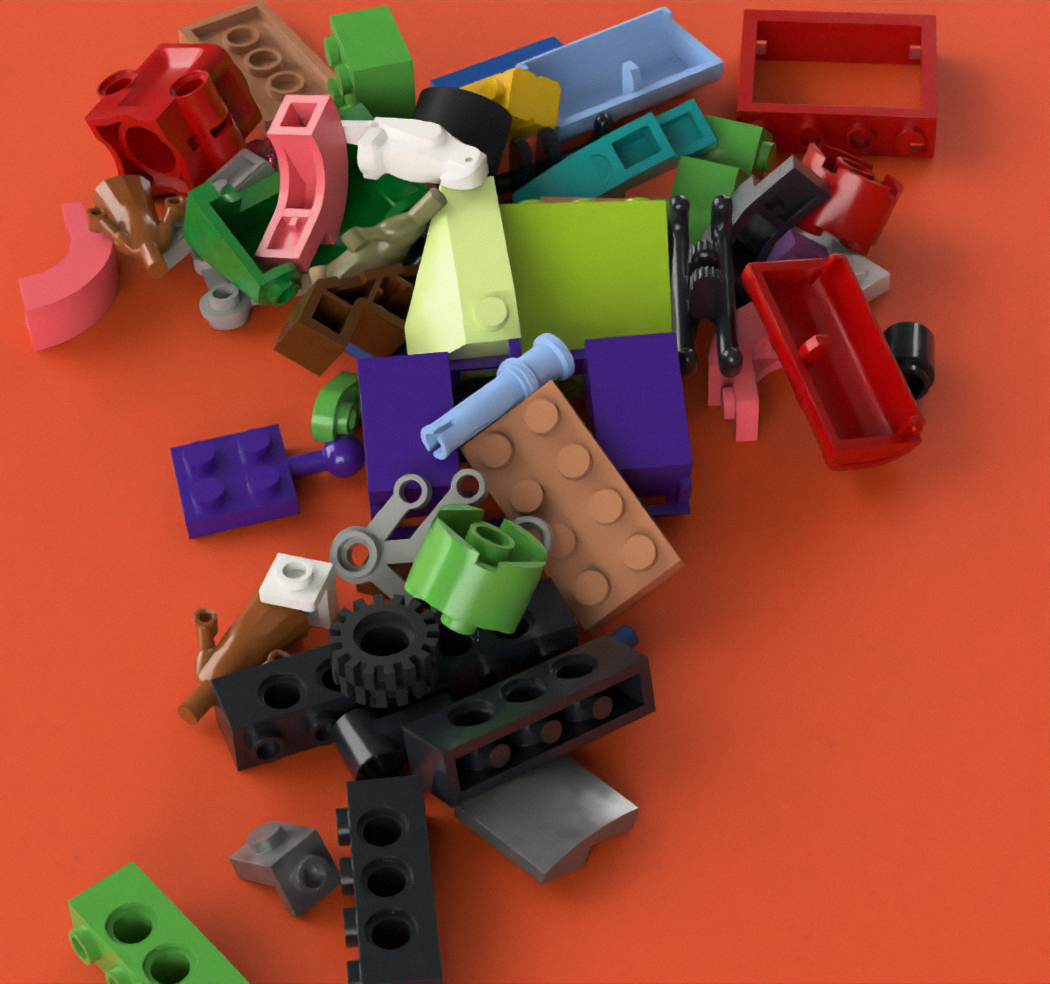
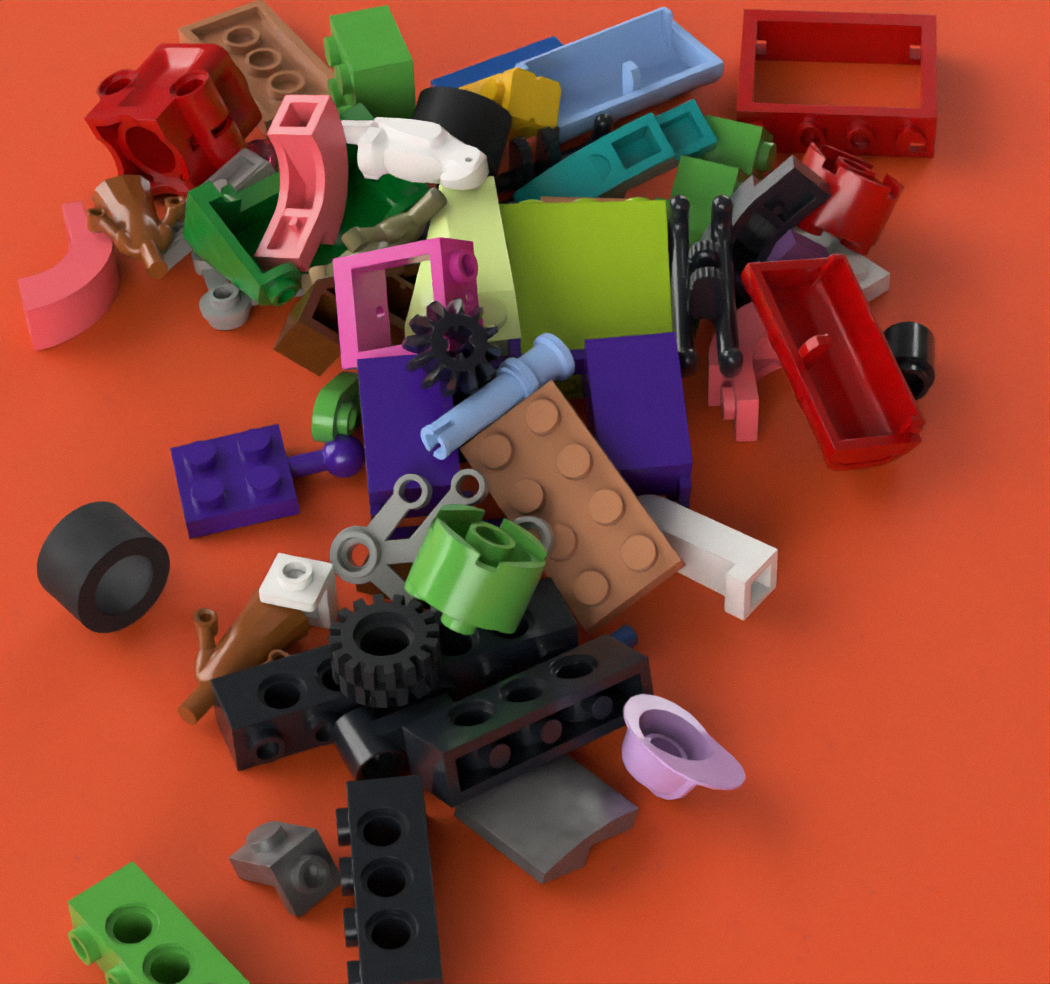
none -> black piece [37,501,170,633]
none -> dark pink window [333,237,483,370]
none -> black gear [402,298,503,398]
none -> lavender piece [621,694,746,800]
none -> white leg [637,495,778,621]

